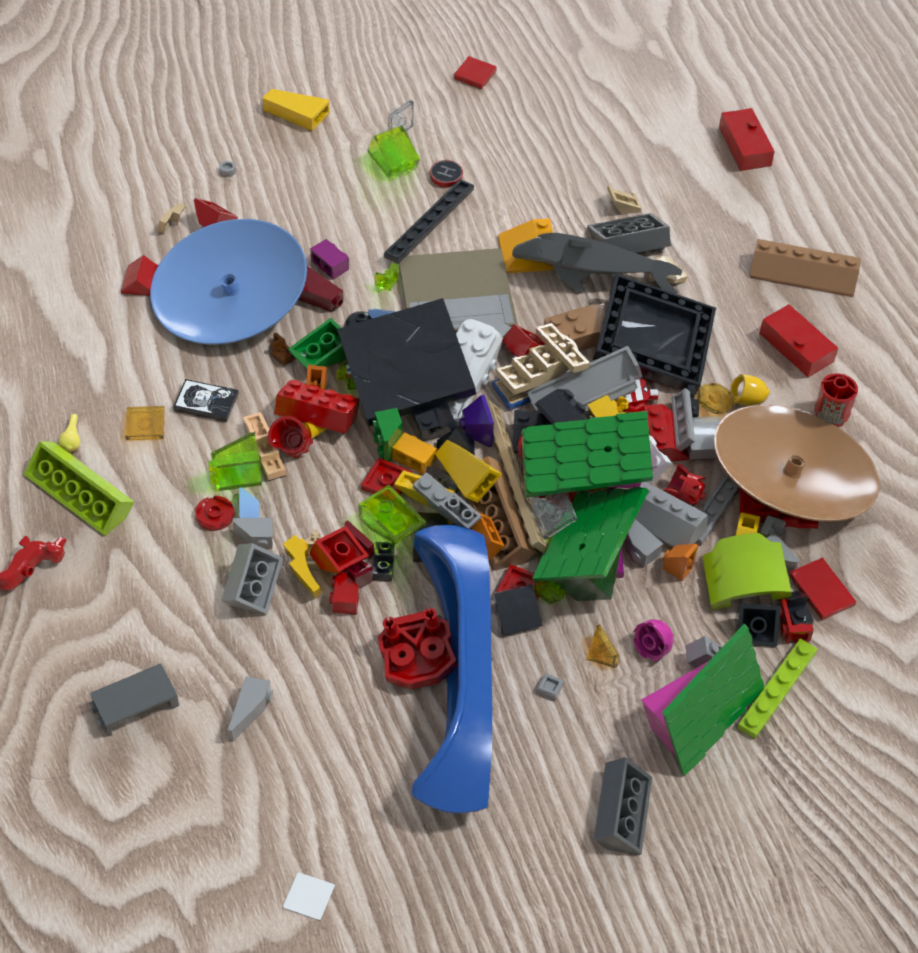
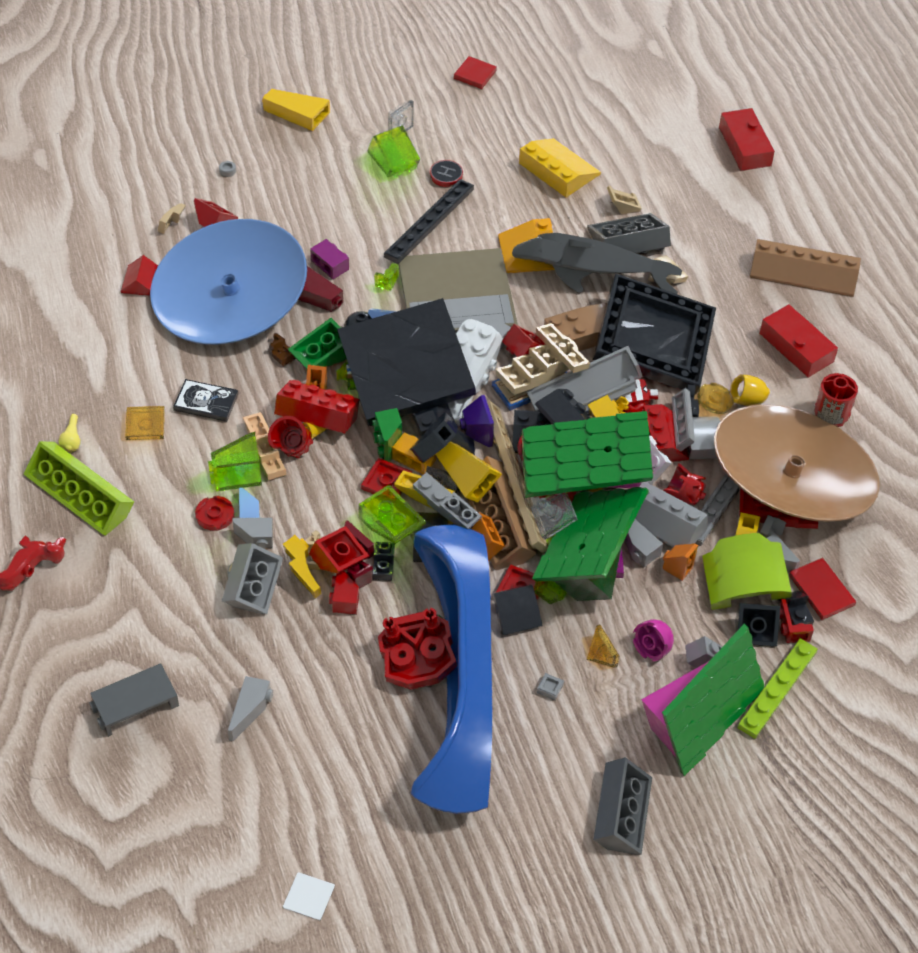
none -> black slope [410,412,458,463]
none -> yellow slope [519,138,601,198]

